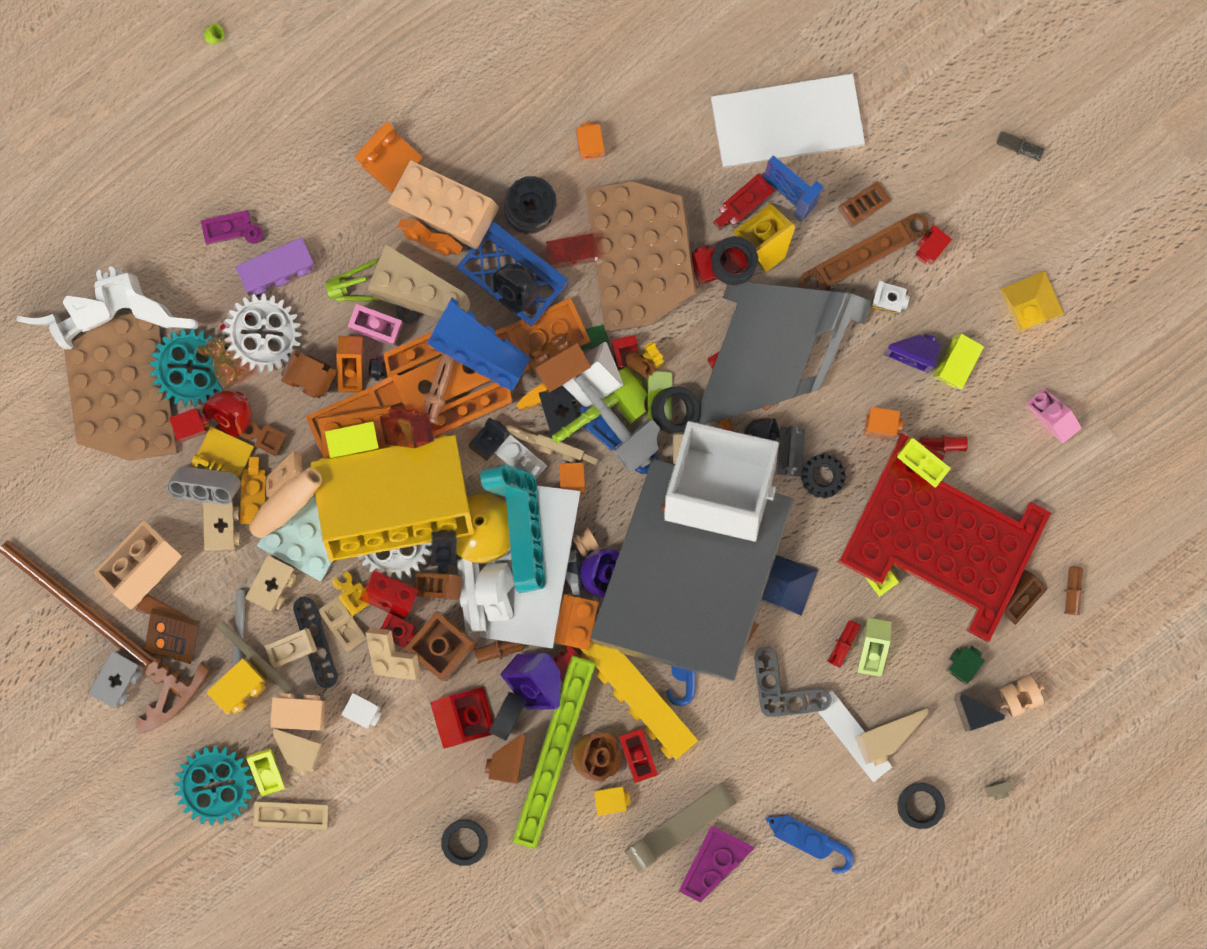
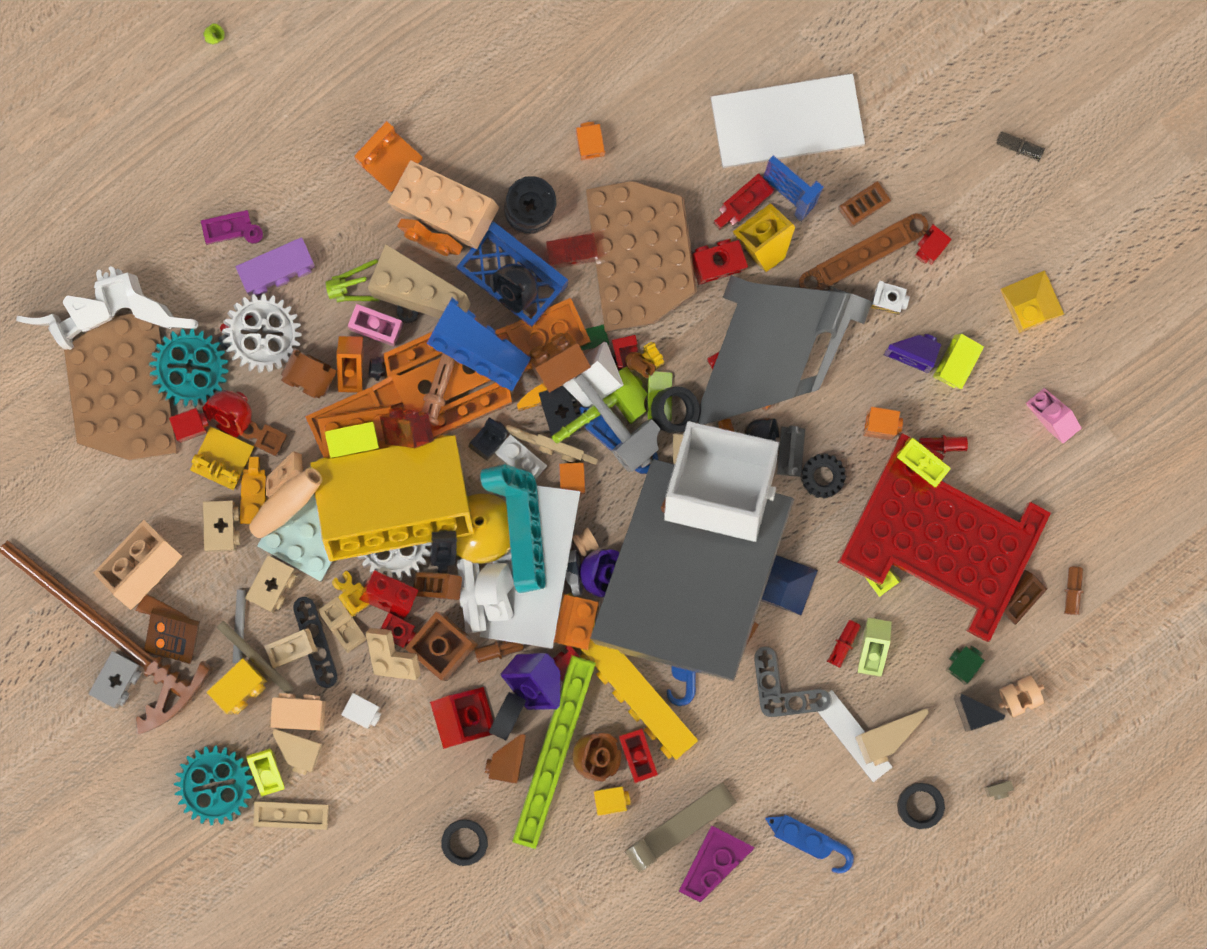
light grey beam [167,466,241,505] -> none
clear orange animal [196,337,246,390] -> none
black tyre [711,236,758,286] -> none

